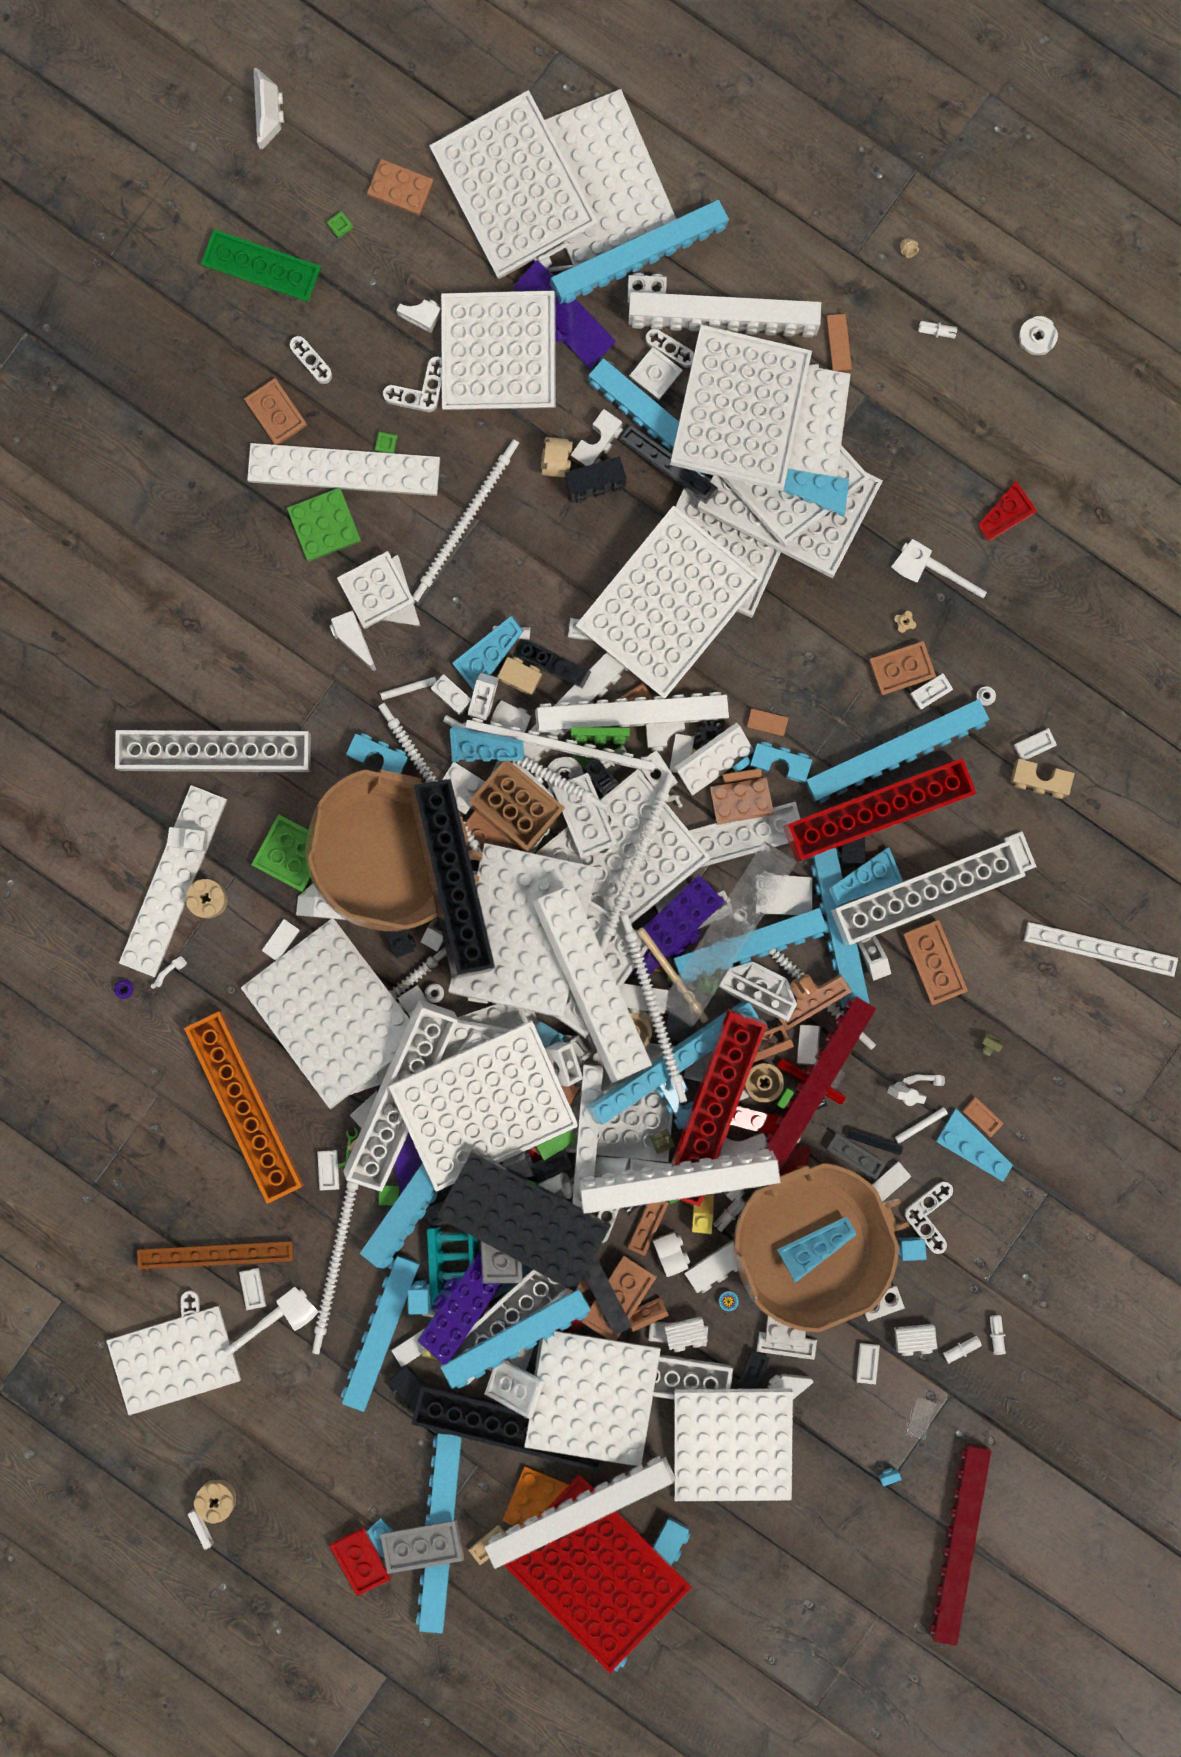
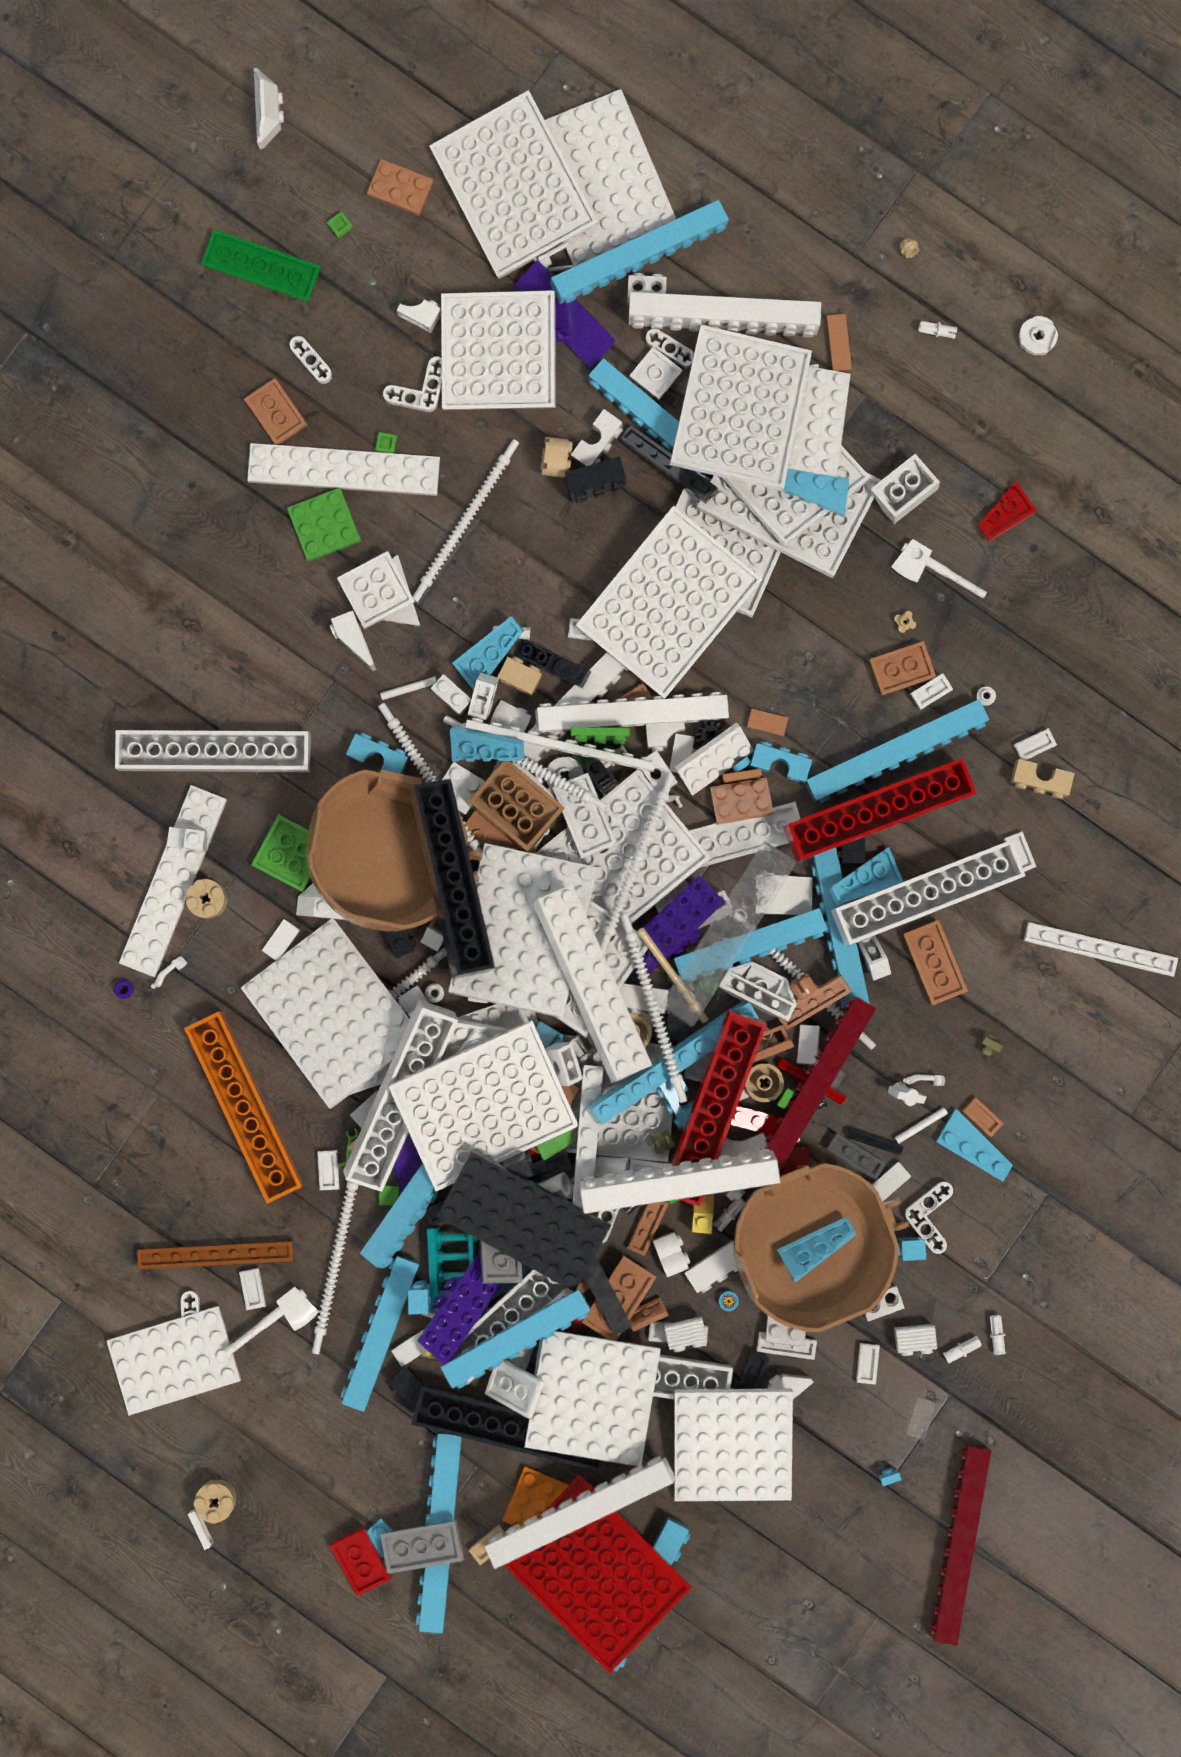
none -> white slope [871,454,940,524]

